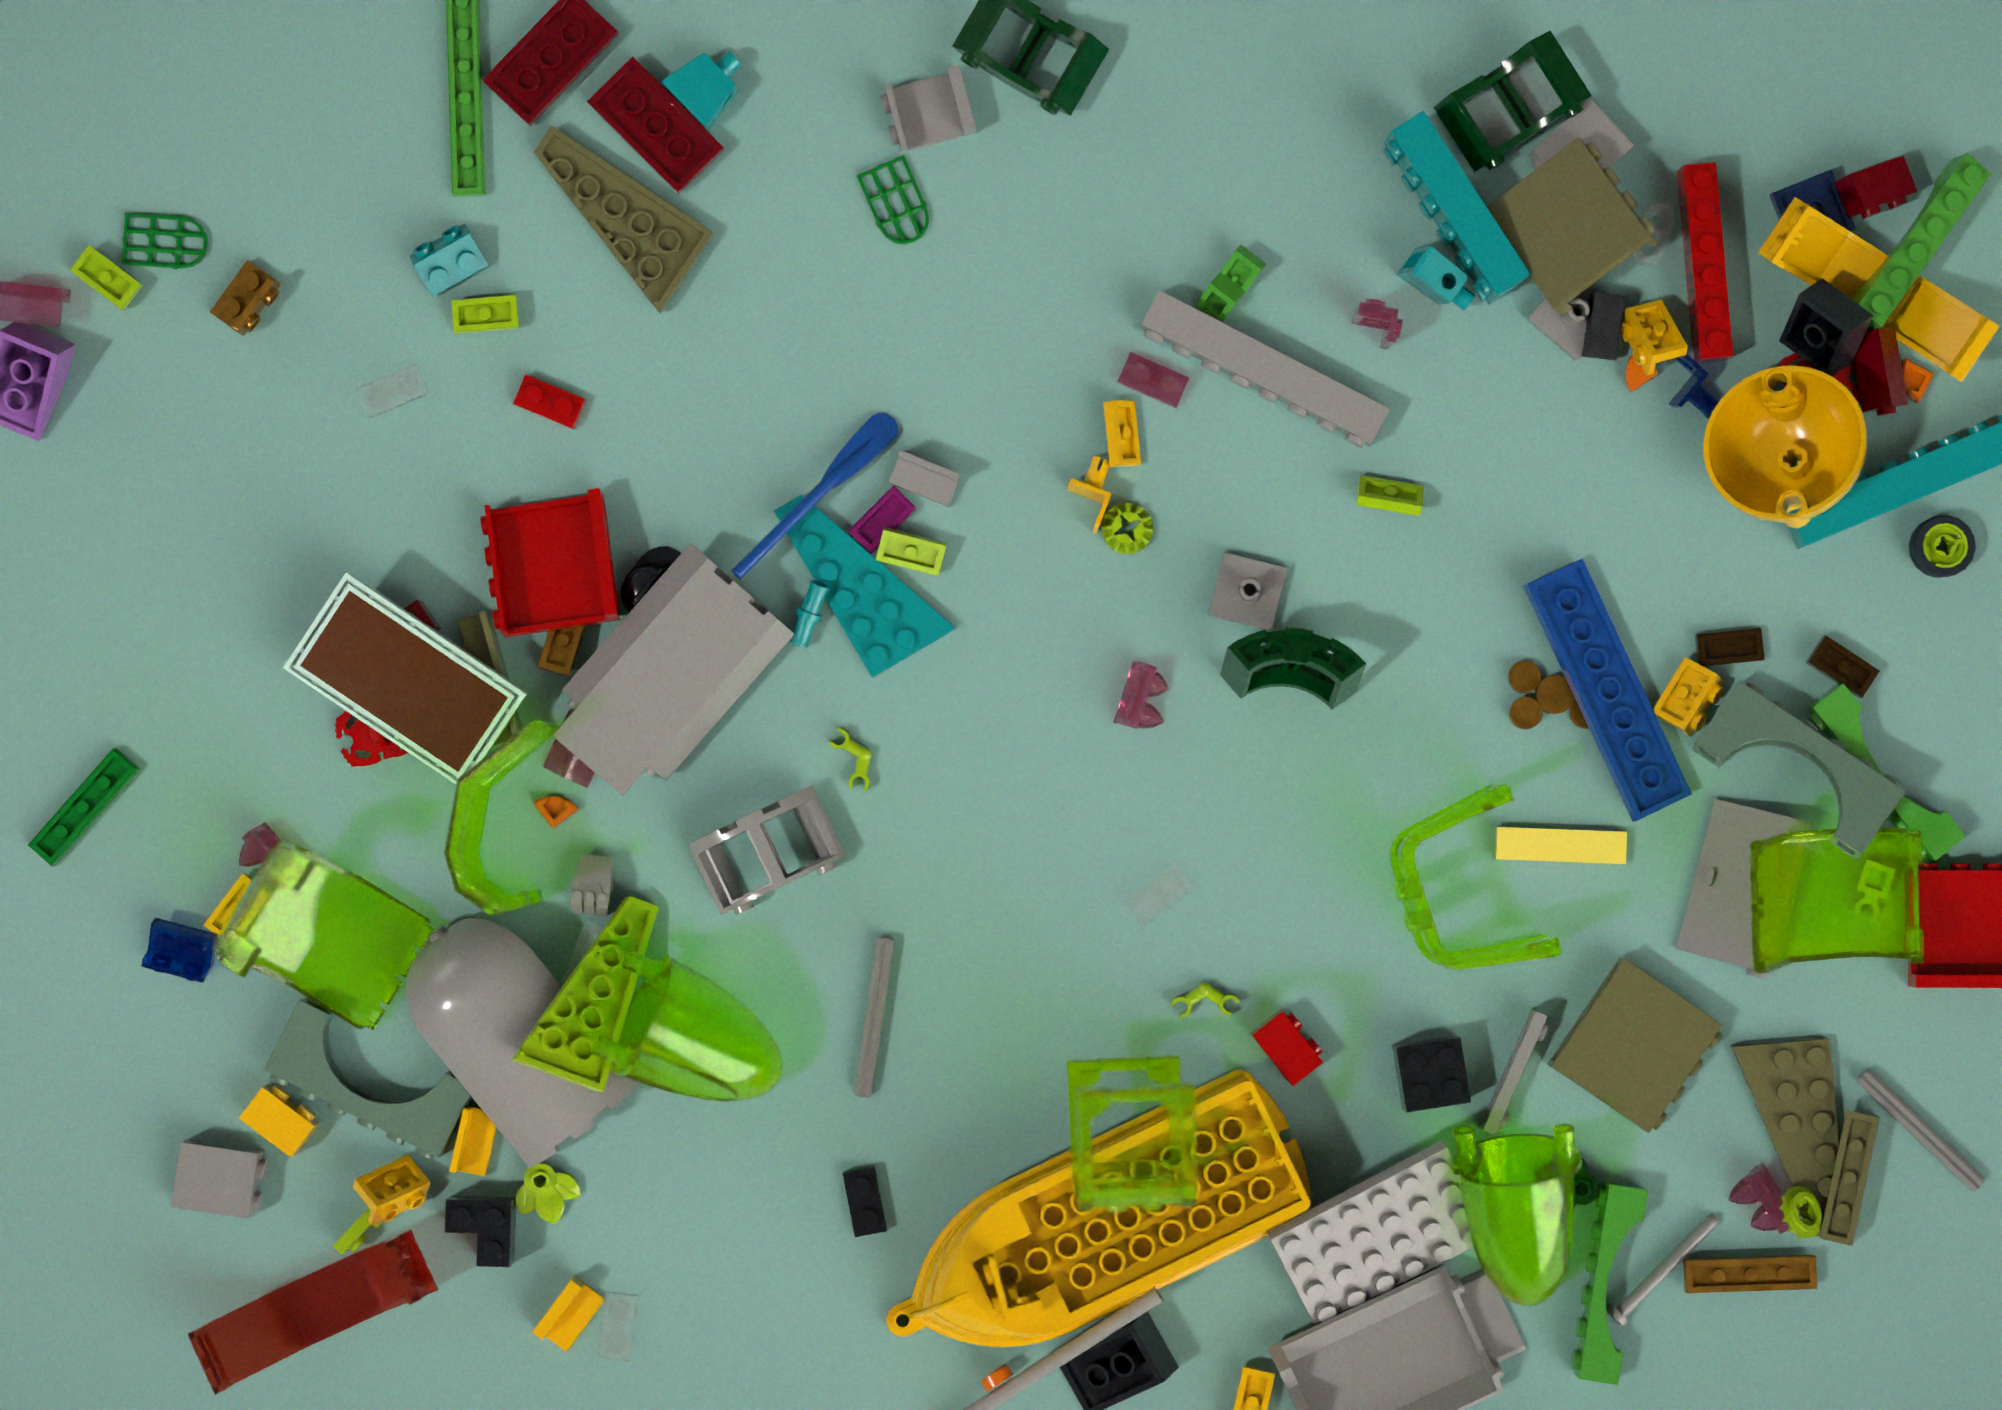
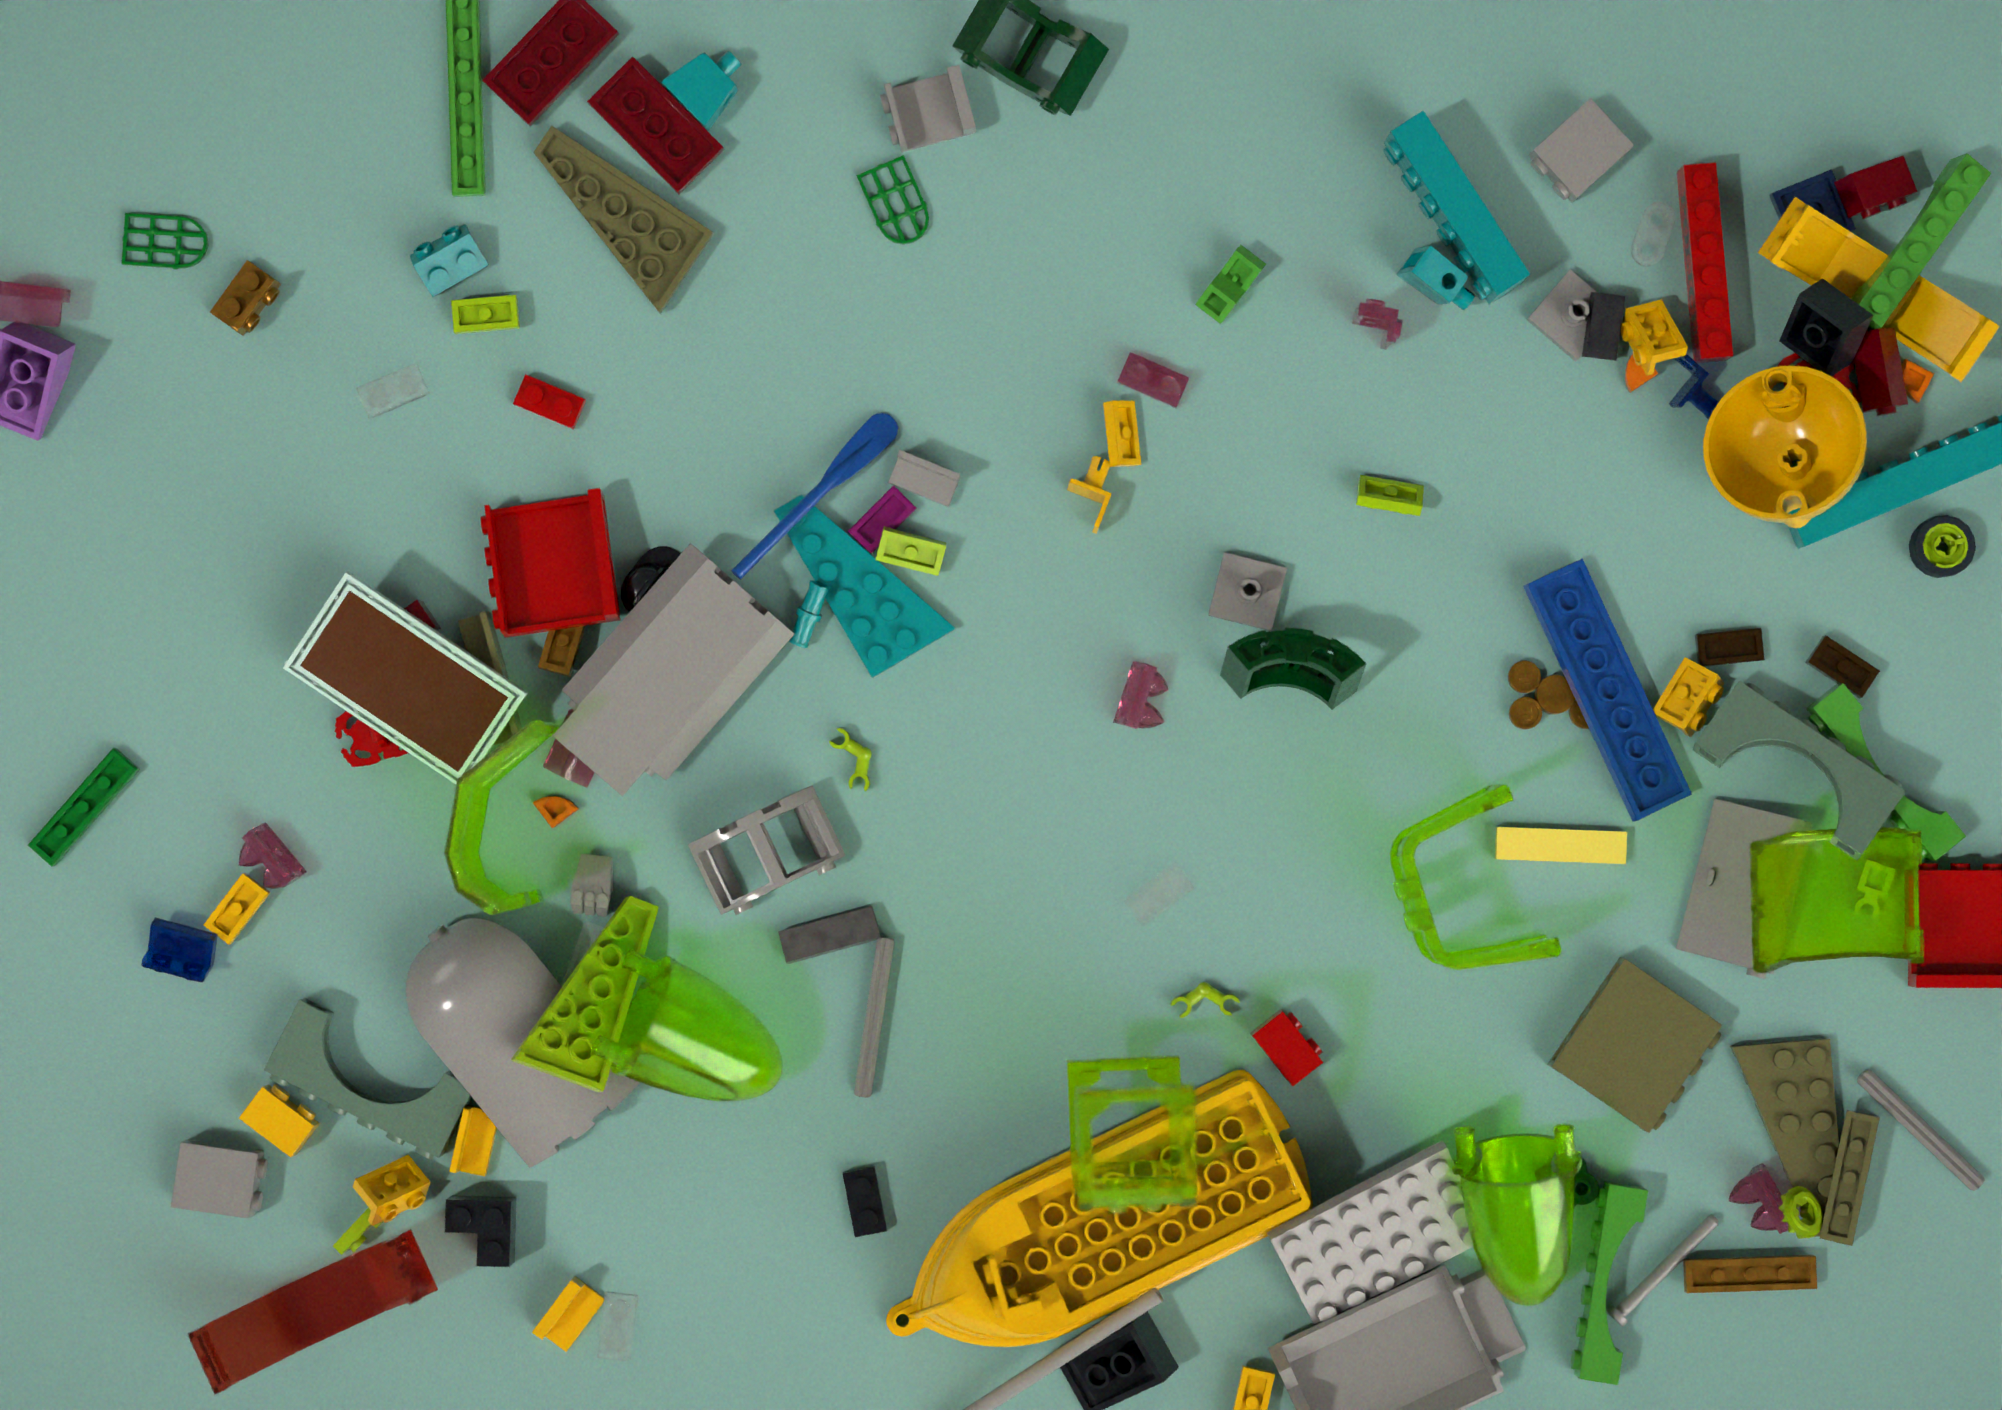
lime plate [69,245,143,311] -> none
clear neon green windscreen [215,841,435,1030] -> none
lime plate [515,1162,581,1223] -> none
orange tile [981,1365,1014,1392] -> none
lime gear [1101,502,1153,554] -> none
light grey brick [1140,290,1390,448] -> none
black brick [1392,1035,1471,1113] -> none
dark green window [1433,30,1592,173] -> none
light grey plate [1479,1009,1549,1136] -> none
olive panel [1487,137,1658,316] -> none
none -> flat silver tile [778,906,881,964]

